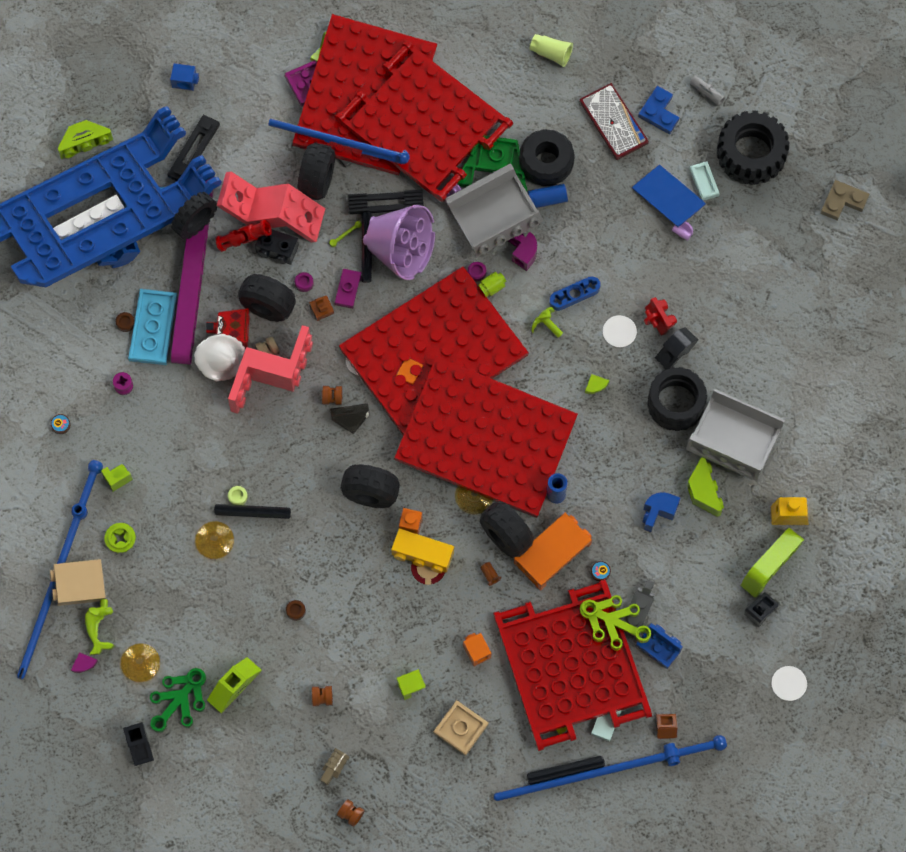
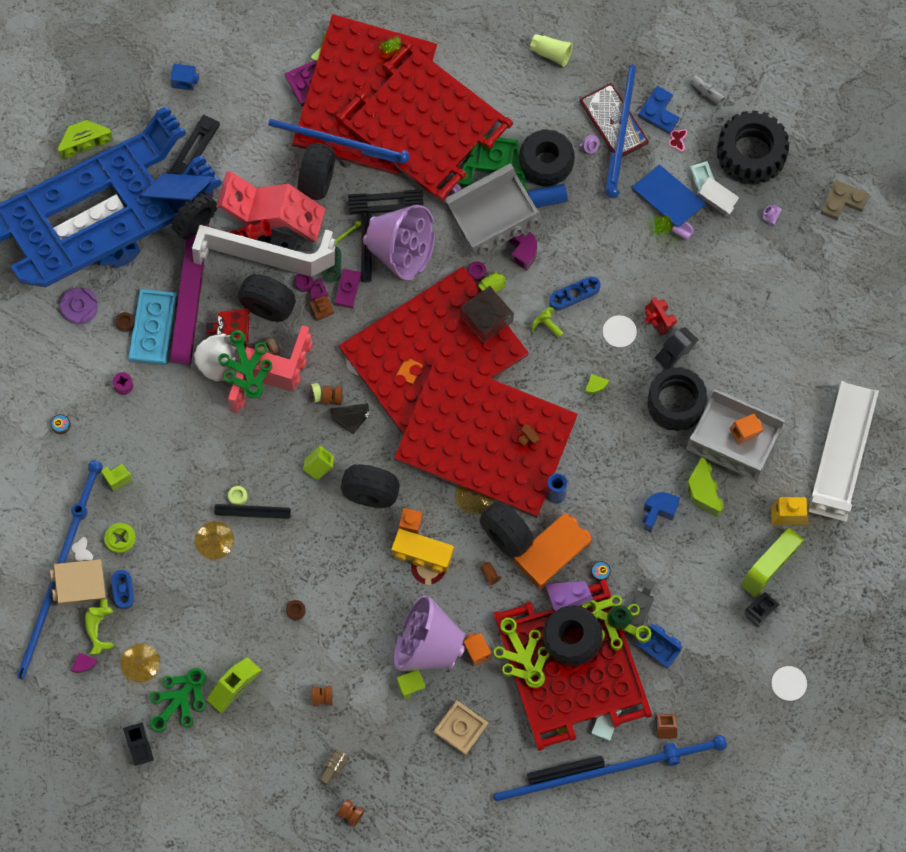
none -> medium lavender tile [60,288,98,324]
none -> white sticker [72,537,93,561]
none -> blue plate [111,570,134,609]
none -> blue piece [141,173,213,201]
none -> white panel [192,225,335,277]
none -> green plant [218,330,273,399]
none -> lime panel [303,446,334,480]
none -> magenta tile [310,278,329,301]
none -> yellowish green tile [310,383,322,403]
none -> clear green plate [322,246,342,283]
none -> clear neon green plate [379,35,401,53]
none -> lavender cone [394,596,465,671]
none -> clear smoke brick [460,286,514,344]
none -> lime plant [494,618,550,688]
none -> dark orange tile [518,424,541,446]
none -> black tyre [543,605,603,667]
none -> medium lavender wing [546,581,593,610]
none -> lavender plate [578,134,599,154]
none -> blue bar [605,65,636,198]
none -> dark green plate [607,605,632,630]
none -> clear neon green plate [654,215,672,234]
none -> dark red sticker [669,129,687,151]
none -> white panel [696,177,739,216]
none -> orange brick [729,413,763,445]
none -> lavender plate [763,204,782,226]
none -> white panel [809,381,879,522]

